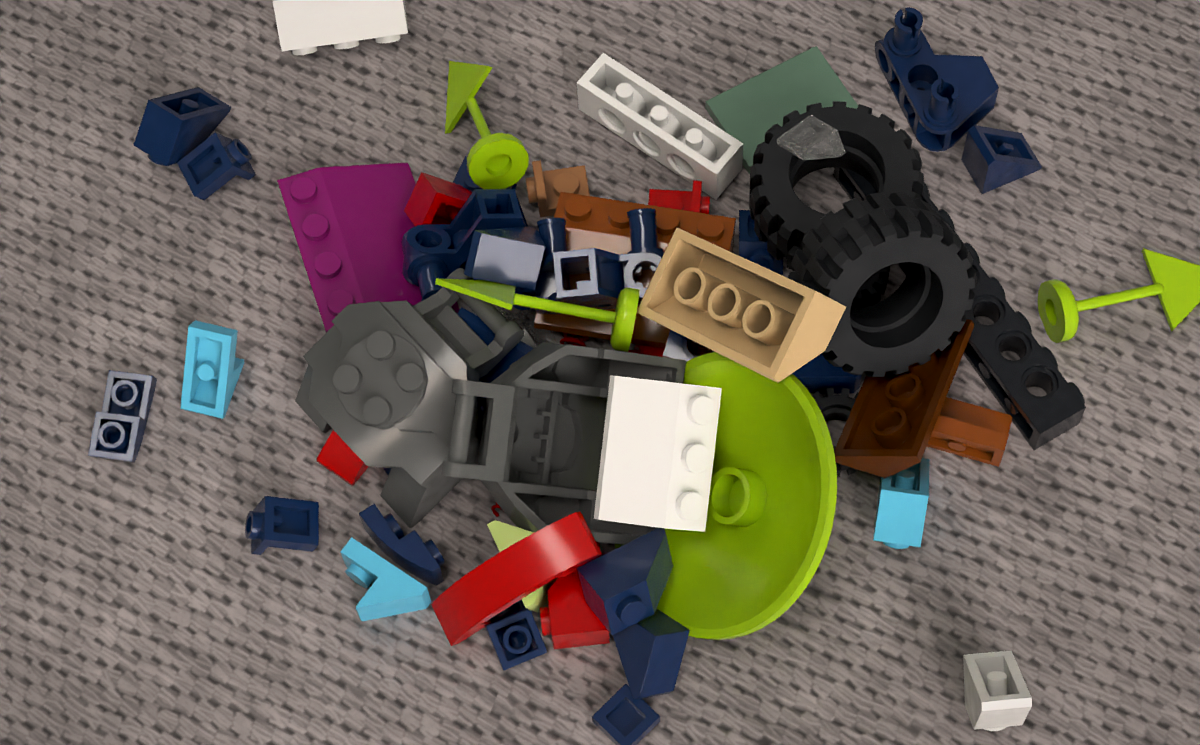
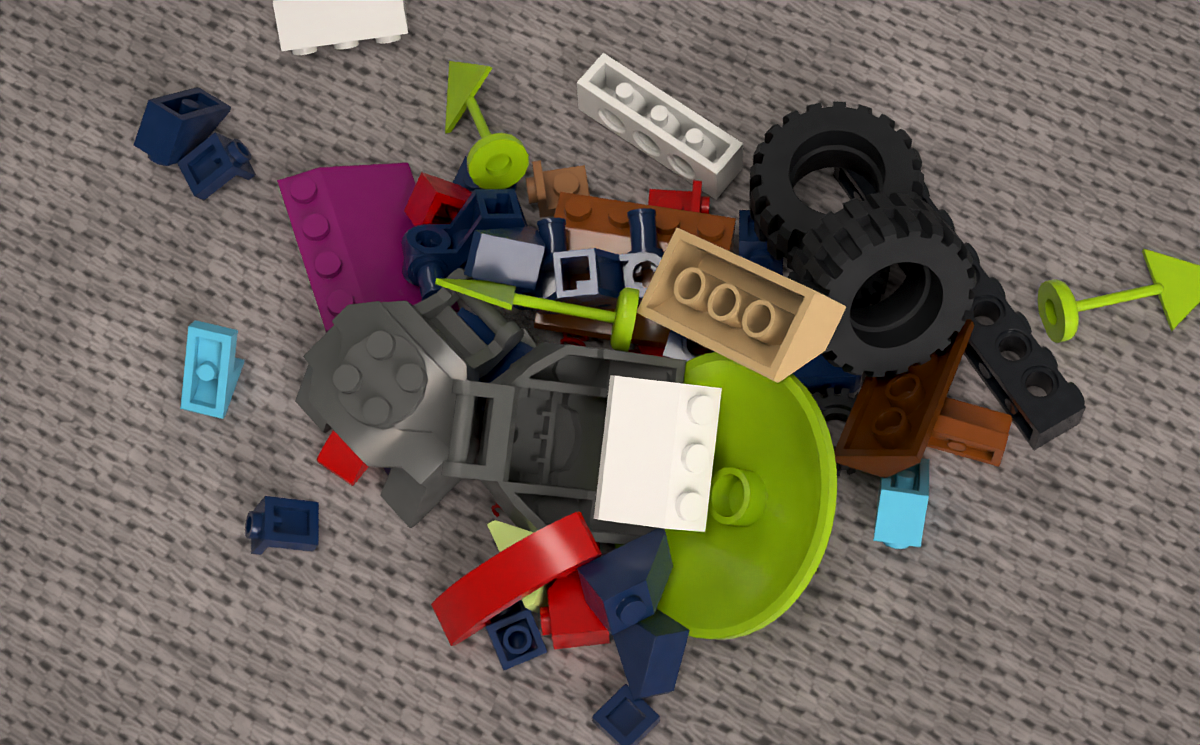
slope [88,370,157,463] -> none
medium azure slope [340,537,432,621] -> none
dark blue slope [359,504,445,586] -> none
sand green tile [705,46,858,174] -> none
clear slope [776,115,846,161] -> none
dark blue piece [875,7,999,152] -> none
dark blue slope [961,125,1042,194] -> none
white slope [963,650,1032,731] -> none

